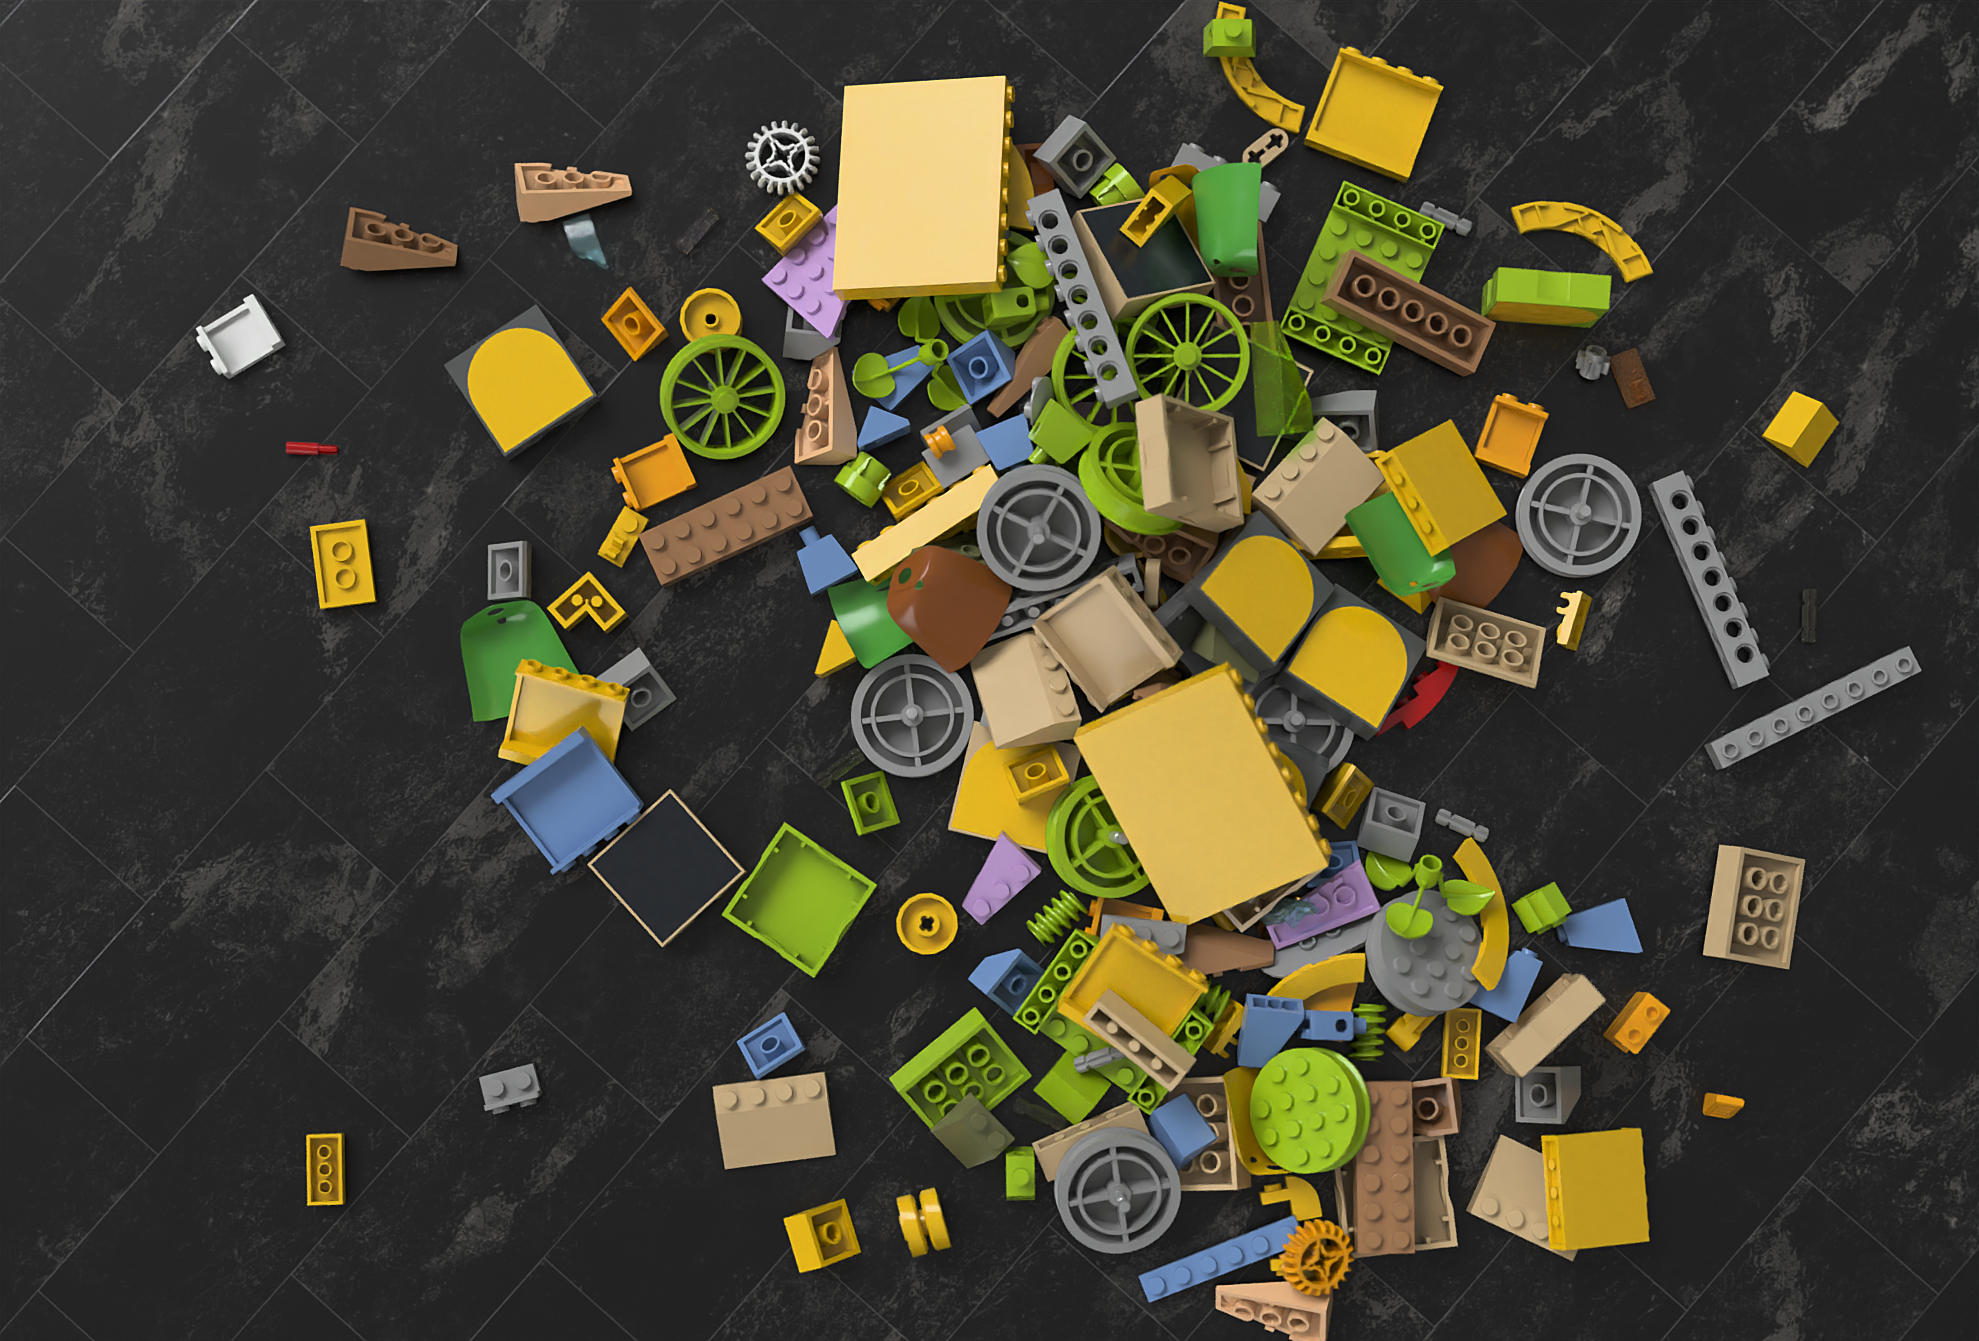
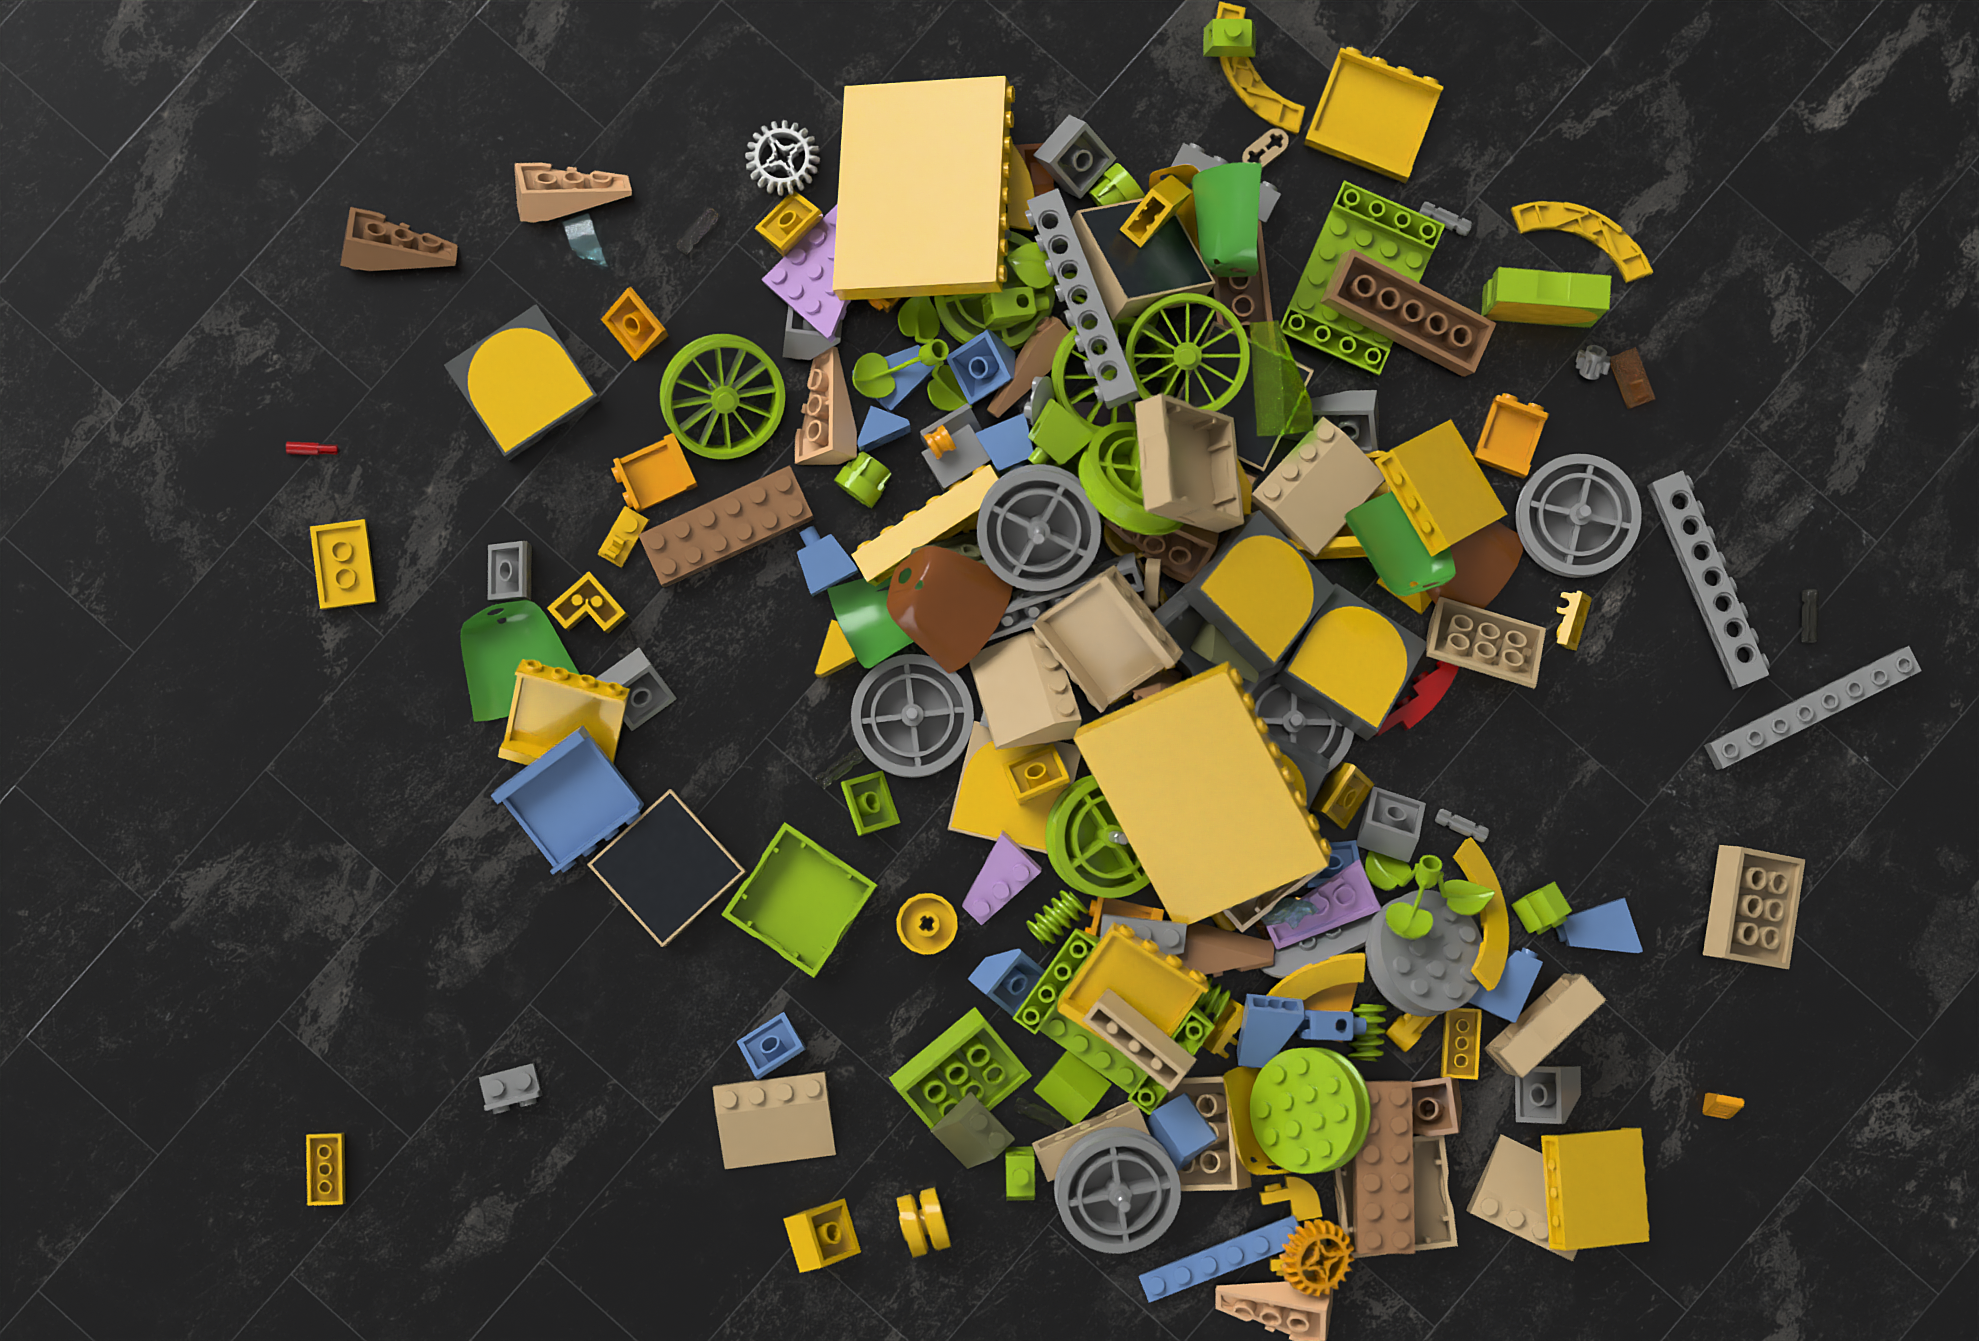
white panel [196,294,286,379] -> none
yellow wheel [680,288,743,354] -> none
yellow slope [881,460,945,524] -> none
light grey axle [1074,1046,1127,1073] -> none
light orange panel [1603,992,1670,1054] -> none
yellow slope [1762,391,1839,468] -> none

